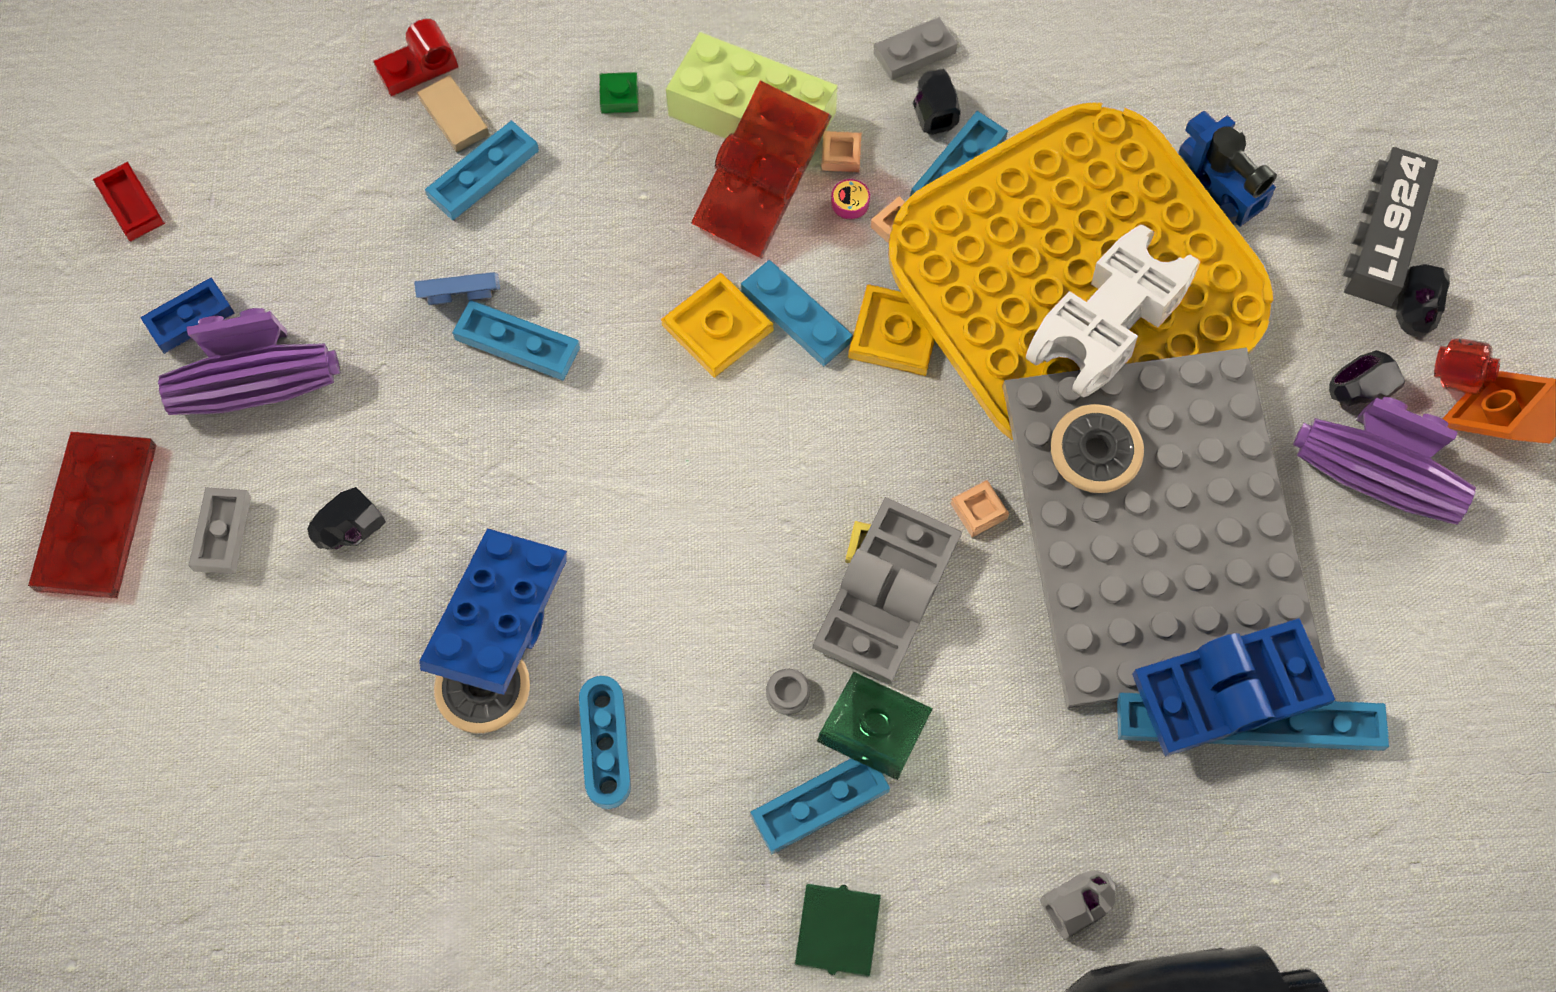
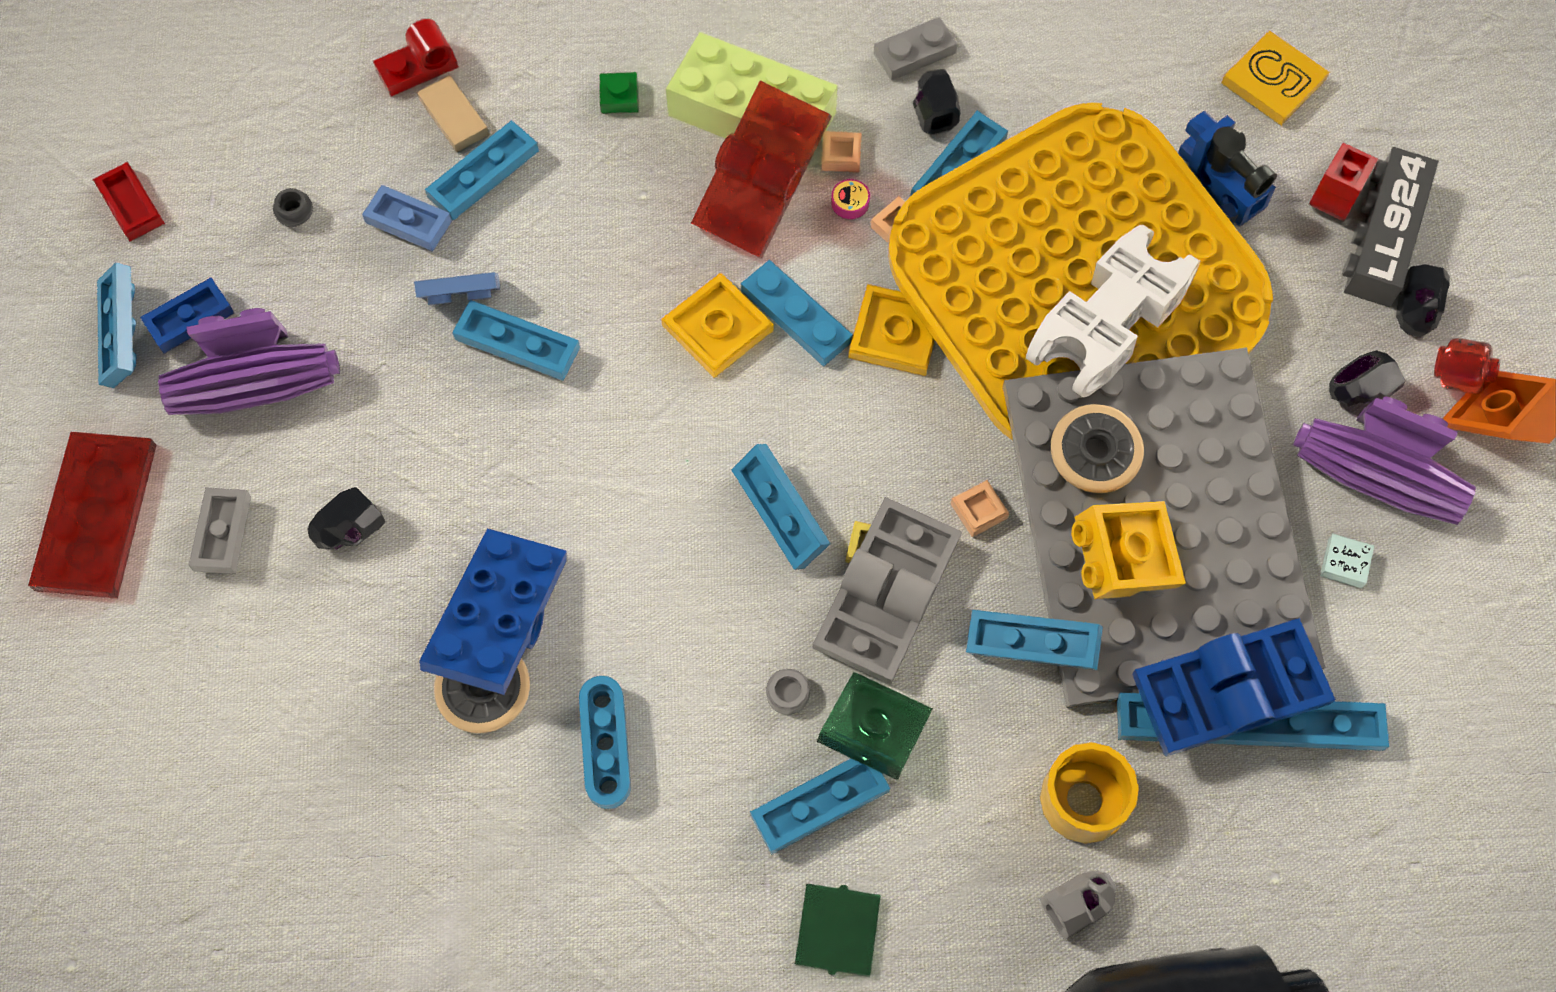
none -> dark azure plate [97,262,137,388]
none -> dark grey plate [273,188,313,227]
none -> medium blue plate [362,185,452,251]
none -> dark azure plate [731,444,831,570]
none -> dark azure plate [966,610,1103,670]
none -> yellow piece [1040,742,1139,844]
none -> yellow plate [1071,501,1186,600]
none -> yellow tile [1221,30,1330,126]
none -> red plate [1308,142,1378,222]
none -> light aqua tile [1320,533,1374,588]

